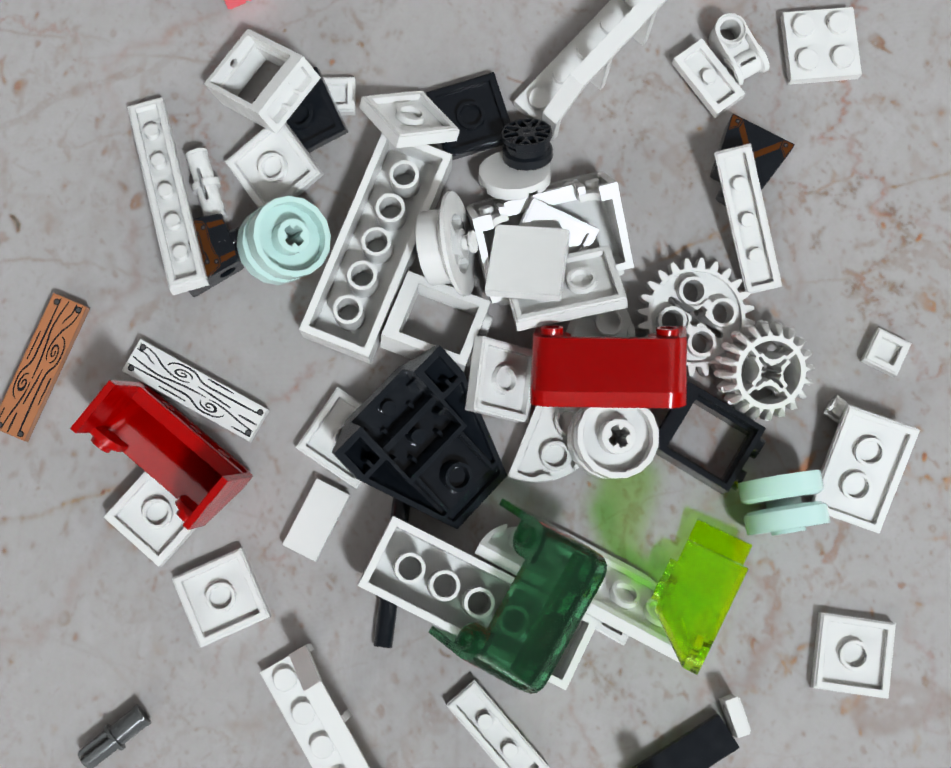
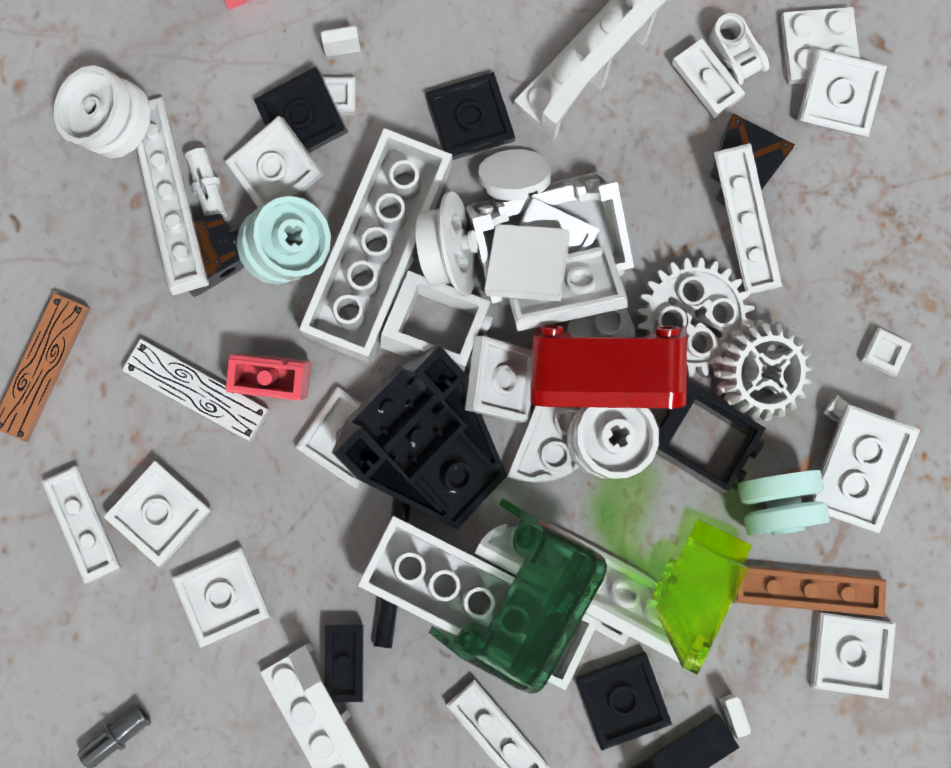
red windscreen [70,380,253,530] -> none
white window [204,29,321,134] -> none
white tile [282,479,350,562] -> none
white tile [359,91,460,148] -> none
black wheel [501,118,553,171] -> none
none -> white tile [41,466,122,584]
none -> white wheel [53,65,150,159]
none -> coral brick [226,353,311,401]
none -> white tile [321,25,361,57]
none -> black plate [324,624,364,702]
none -> black tile [574,652,672,751]
none -> nougat tile [733,565,886,617]
none -> white tile [797,49,887,137]

